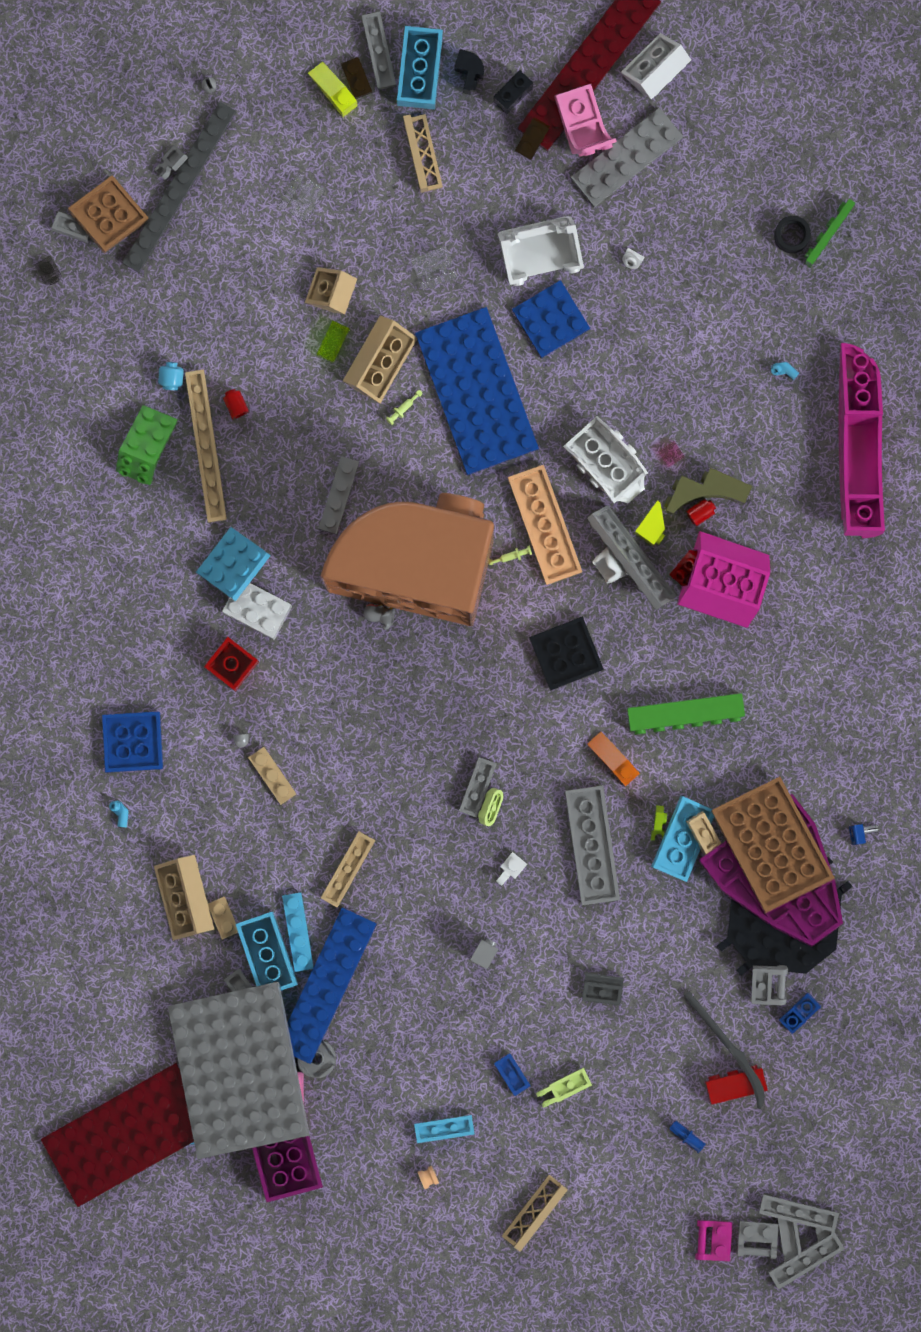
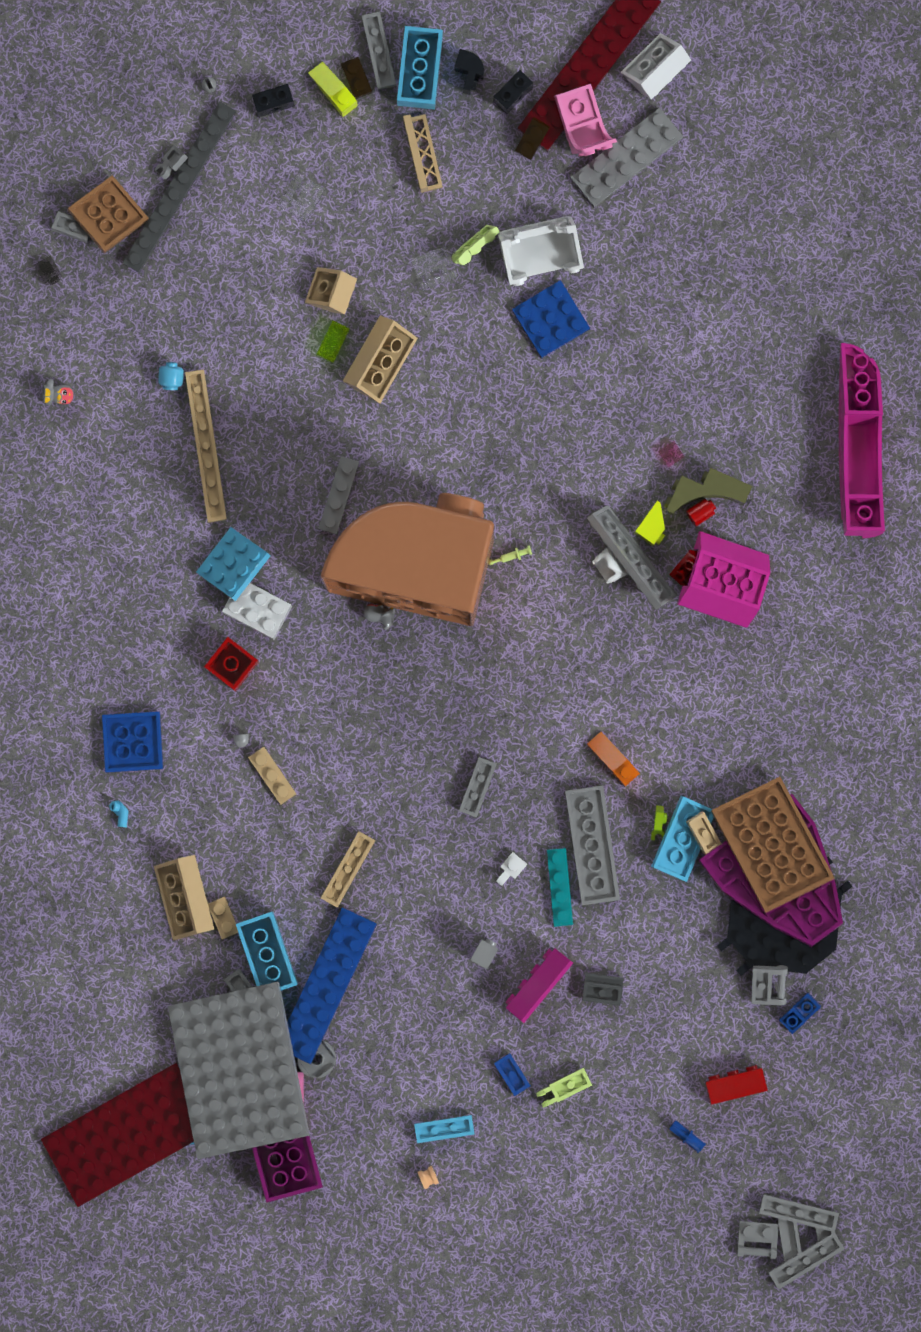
bright green bracket [116,405,178,485] -> none
red brick [223,389,250,419] -> none
medium azure plate [282,893,314,972] -> none
yellowish green piece [386,390,422,425] -> none
blue plate [415,307,539,475] -> none
yellowish green plate [478,788,503,826] -> none
tan fence [502,1175,568,1252] -> none
light nougat plate [508,465,582,585] -> none
black plate [529,616,604,691] -> none
white slope [563,416,648,504] -> none
white plate [622,248,645,269] -> none
bright green brick [627,693,745,735] -> none
dark grey piece [684,991,765,1109] -> none
dark pink plate [695,1220,732,1262] -> none
medium azure arm [771,362,800,380] -> none
black tyre [774,216,811,253] -> none
bright green plate [804,199,855,268] -> none
blue piece [849,824,878,845] -> none
none -> animal [42,379,74,405]
none -> black brick [252,83,295,118]
none -> yellowish green hinge [451,225,500,265]
none -> dark pink slope [505,948,573,1023]
none -> teal plate [547,848,573,927]

